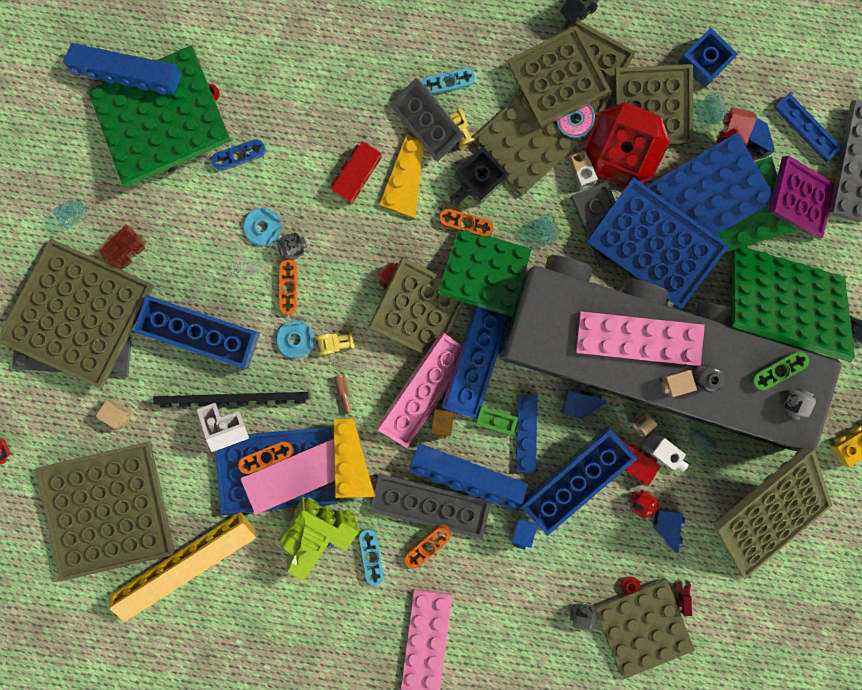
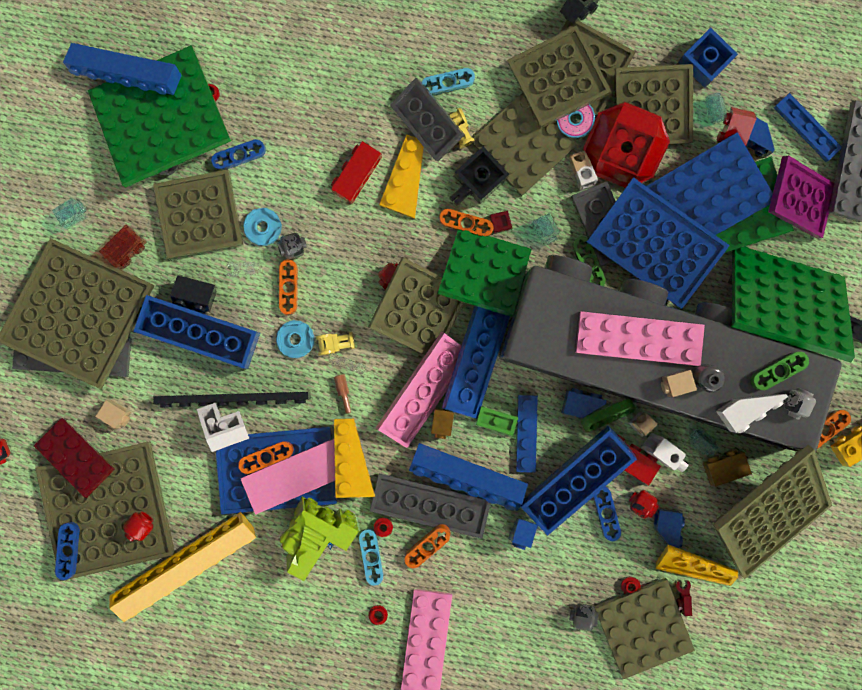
none -> dark red plate [34,418,115,498]
none -> blue beam [55,522,80,580]
none -> red head [123,511,153,541]
none -> olive plate [153,169,243,259]
none -> black brick [170,275,217,313]
none -> red plate [368,605,388,625]
none -> red plate [374,517,393,537]
none -> dark red tile [489,210,513,234]
none -> bright green beam [573,236,606,286]
none -> bright green beam [581,399,636,432]
none -> blue beam [593,487,621,541]
none -> yellow wing [656,545,738,586]
none -> pearl gold brick [703,449,752,487]
none -> white slope [716,394,788,433]
none -> orange beam [817,410,851,449]

